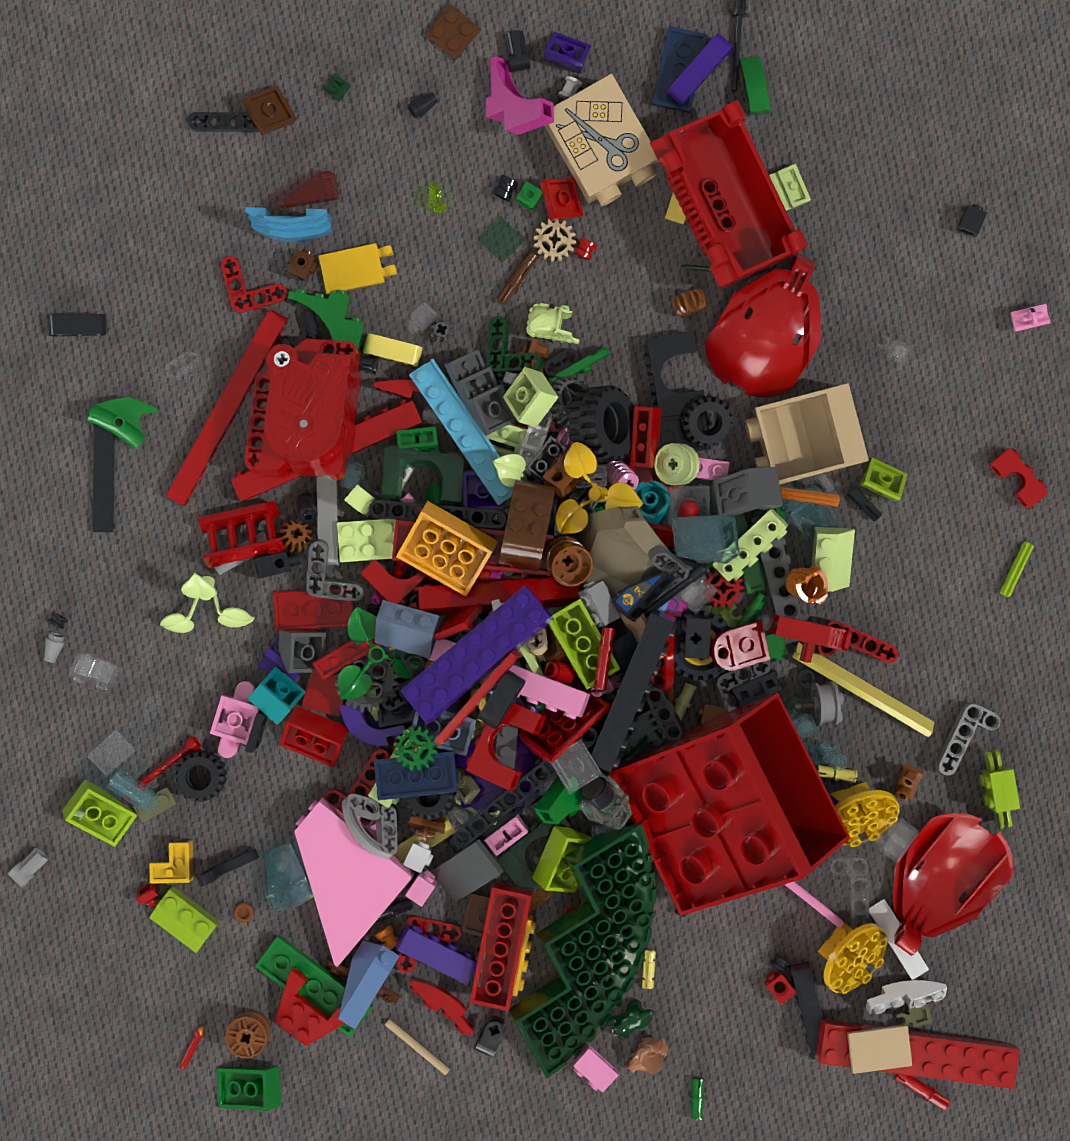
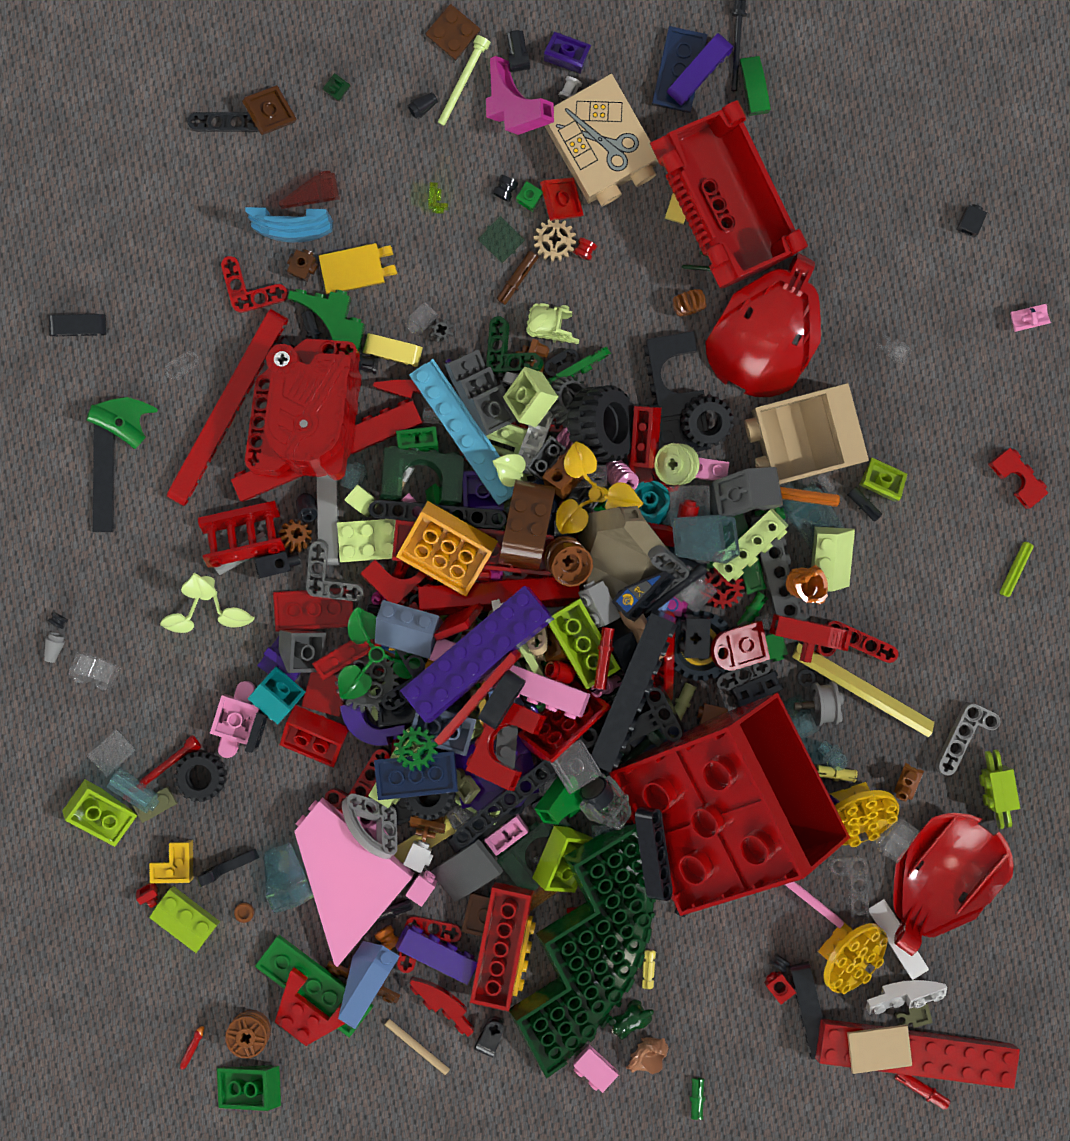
light grey piece [8,848,48,888] -> none
clear neon green tile [718,606,743,629] -> none
yellowish green plate [769,164,811,211] -> none
none -> yellowish green piece [438,35,491,126]
none -> black beam [635,807,673,901]

